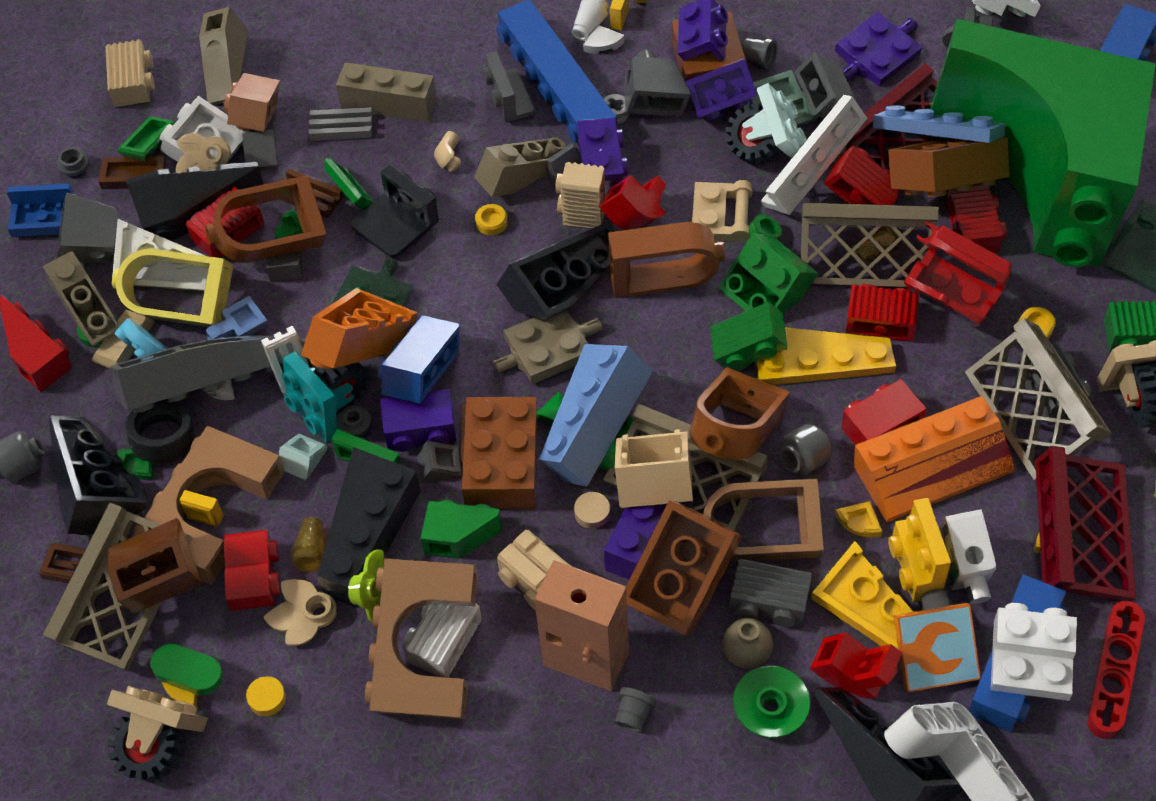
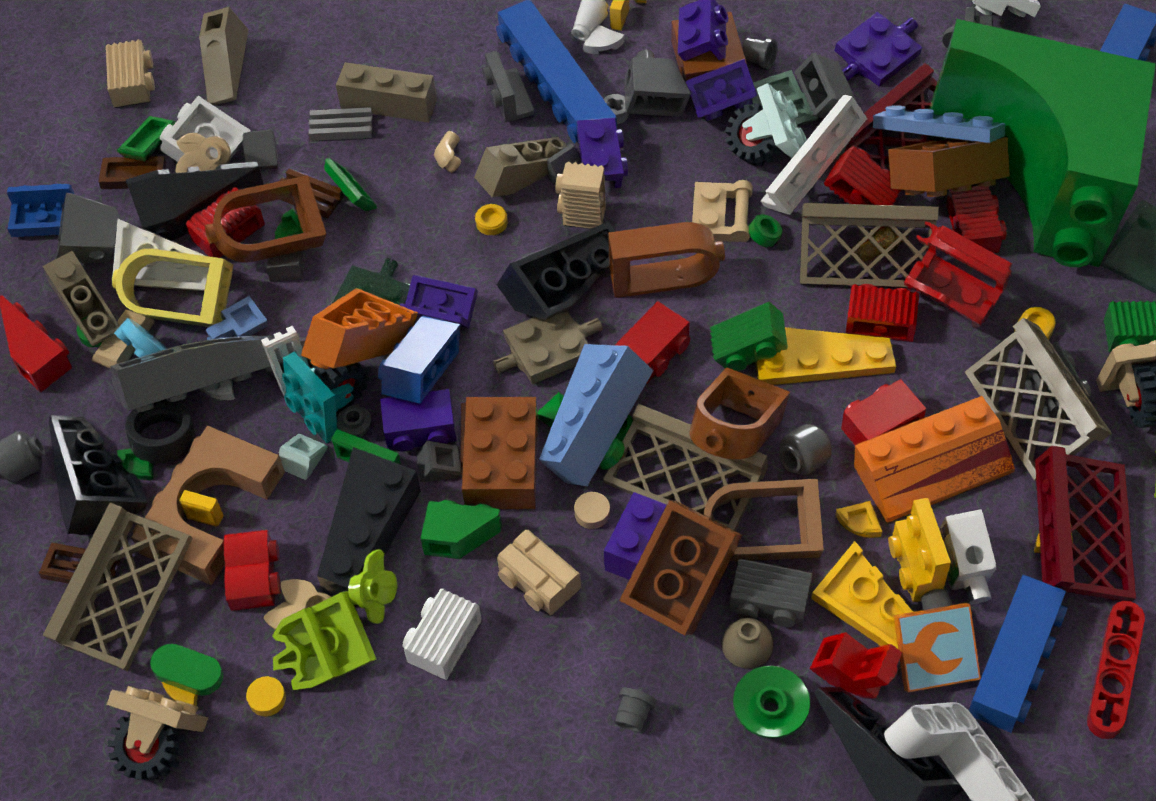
dark grey plate [57,147,89,176] -> none
reddish brown slope [107,518,202,614] -> none
nougat brick [224,73,280,132] -> none
clear yellow cone [290,517,325,572] -> none
black bracket [351,165,439,258] -> none
medium nougat arch [365,559,479,720] -> none
nougat brick [534,560,629,692] -> none
red brick [599,175,666,230] -> none
tan container [615,429,693,508] -> none
green slope [718,233,819,313] -> none
white plate [991,603,1077,701] -> none
none -> lime plate [272,591,377,690]
none -> dark purple bracket [400,275,478,329]
none -> red brick [615,301,691,384]

